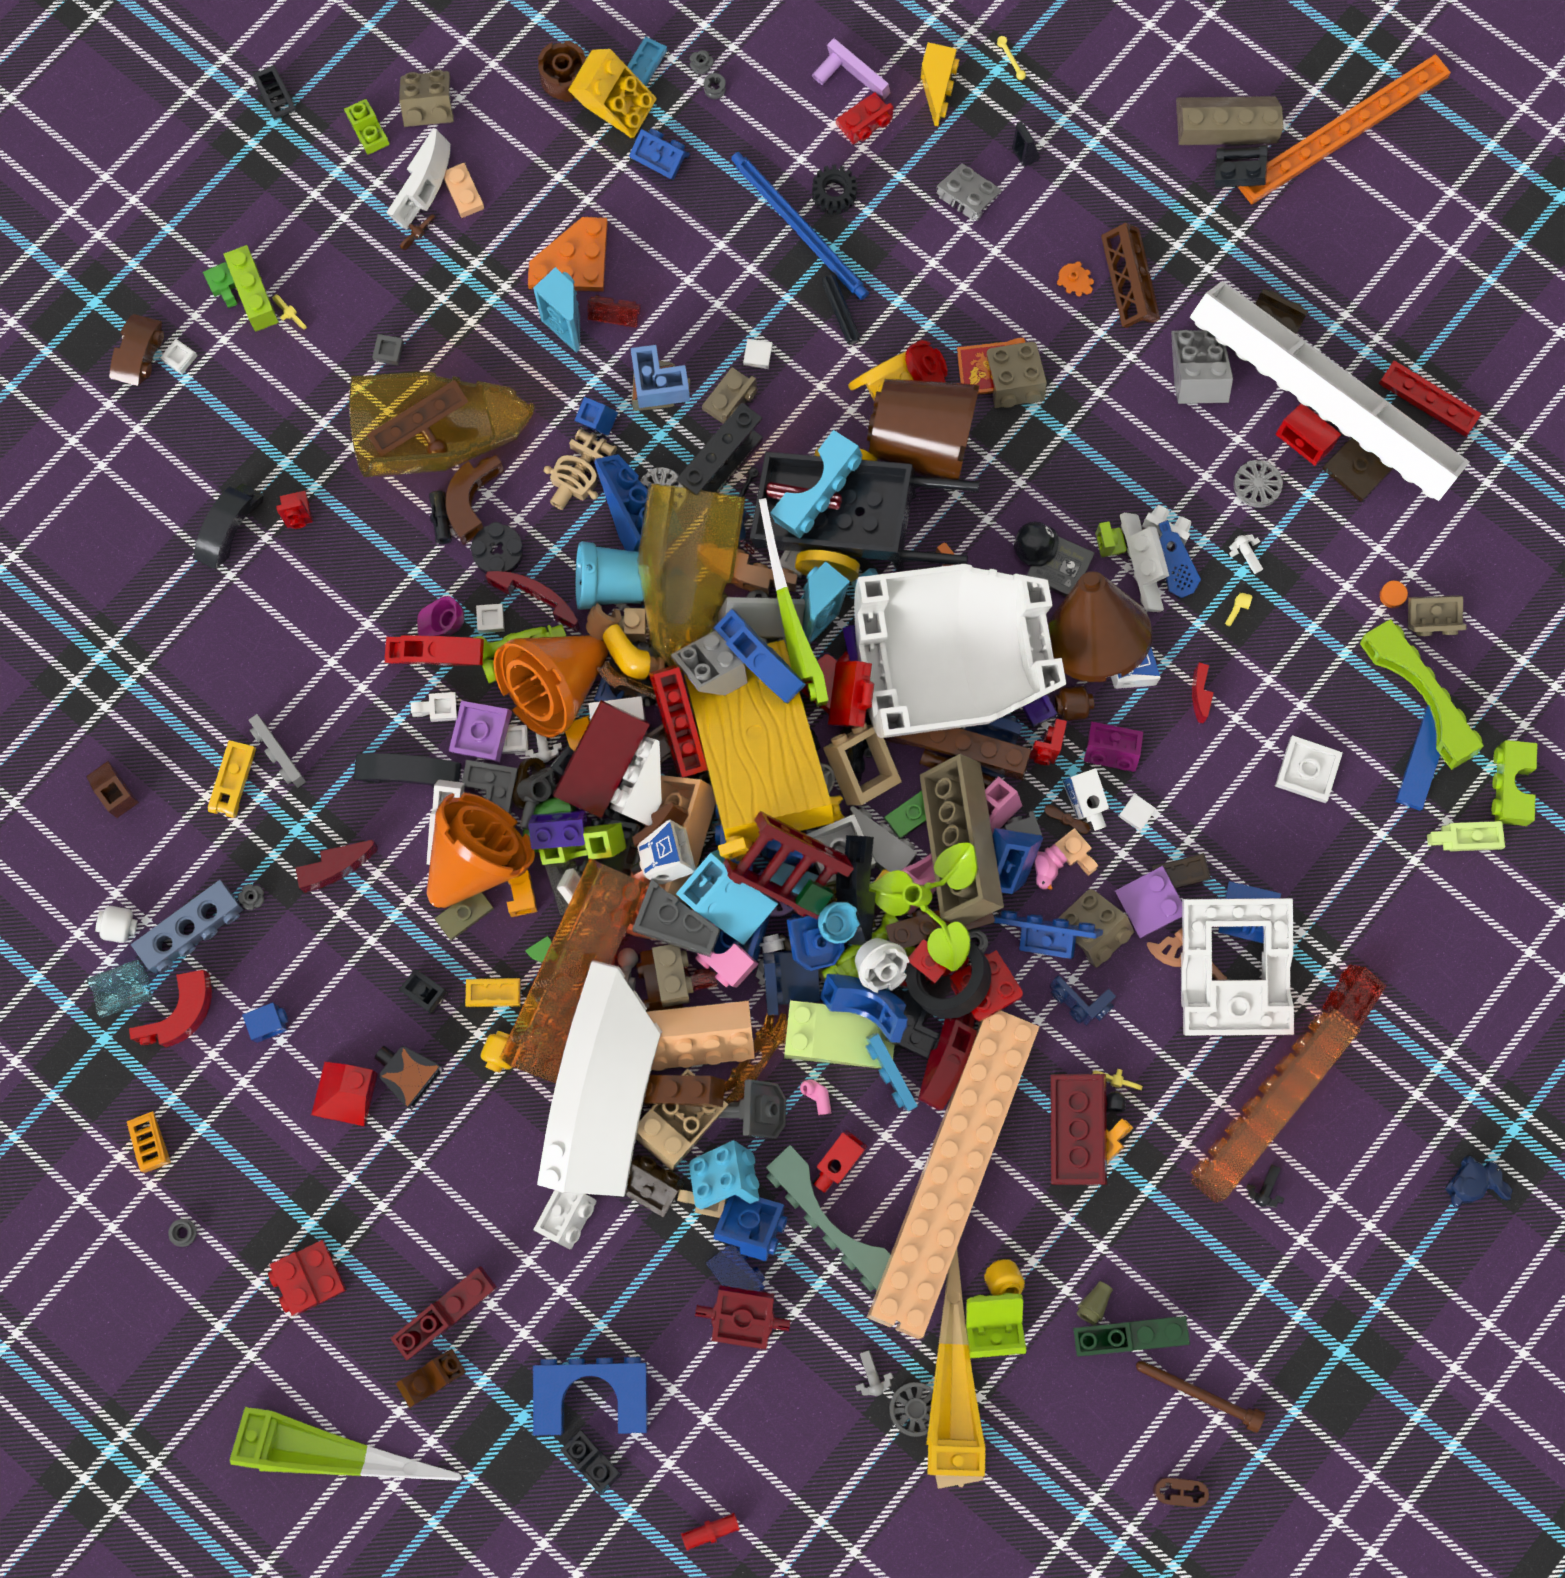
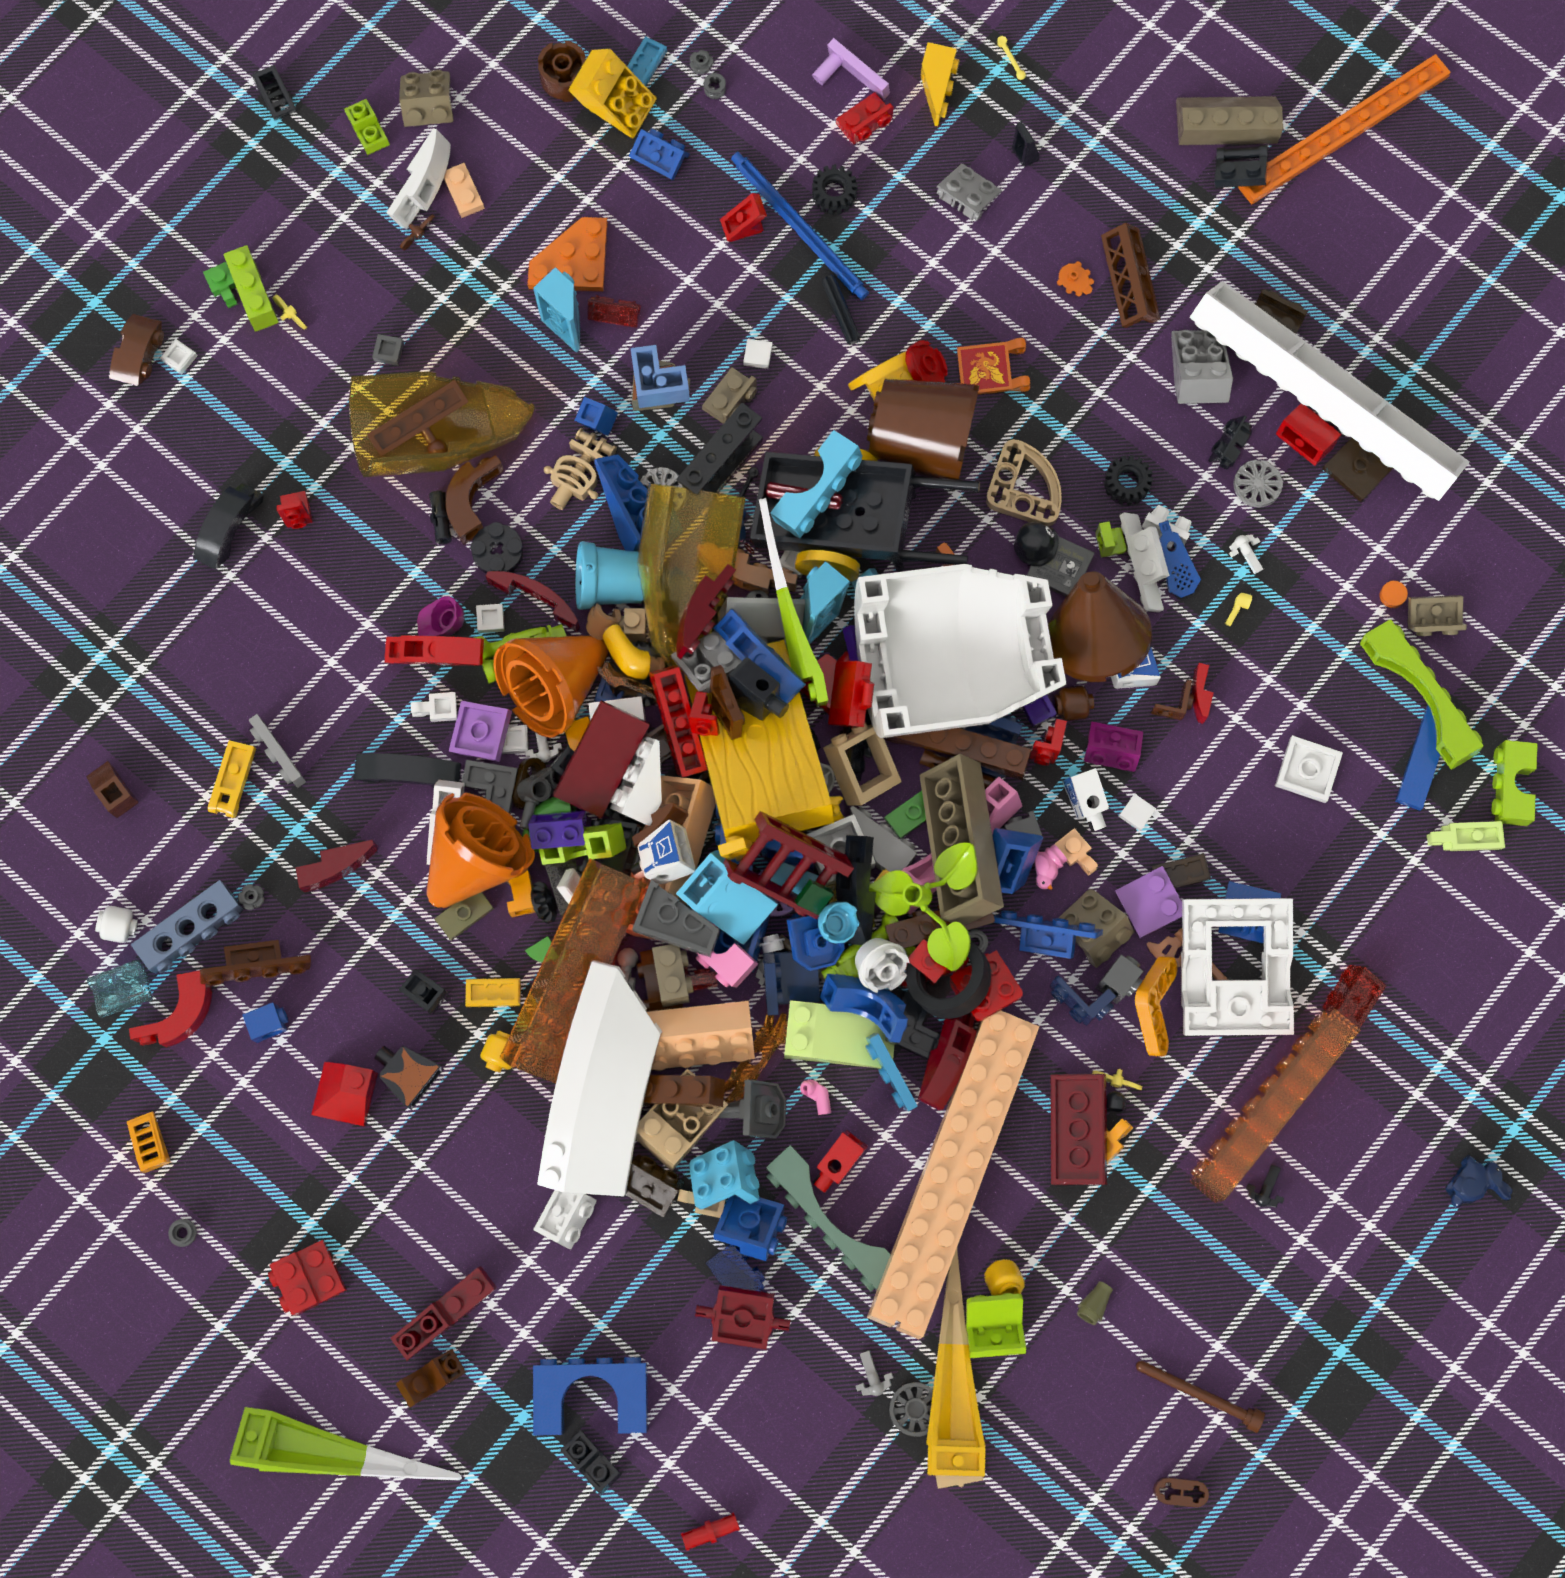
dark tan bracket [987,342,1047,408] -> none
reddish brown piece [1044,805,1090,834] -> none
dark green slope [1073,1316,1190,1357] -> none
red plate [1379,360,1481,437] -> none
none -> reddish brown bracket [200,940,311,986]
none -> black gear [530,881,557,924]
none -> dark red slope [676,564,736,660]
none -> red bracket [689,691,719,736]
none -> reddish brown wing [709,665,745,740]
none -> red slope [720,193,767,242]
none -> black torso [729,657,789,720]
none -> tan beam [986,439,1062,526]
none -> dark grey brick [1095,955,1143,1004]
none -> black tyre [1104,455,1153,506]
none -> light orange beam [1135,956,1177,1057]
none -> reddish brown bracket [1151,680,1194,720]
none -> black hinge [1208,416,1252,469]

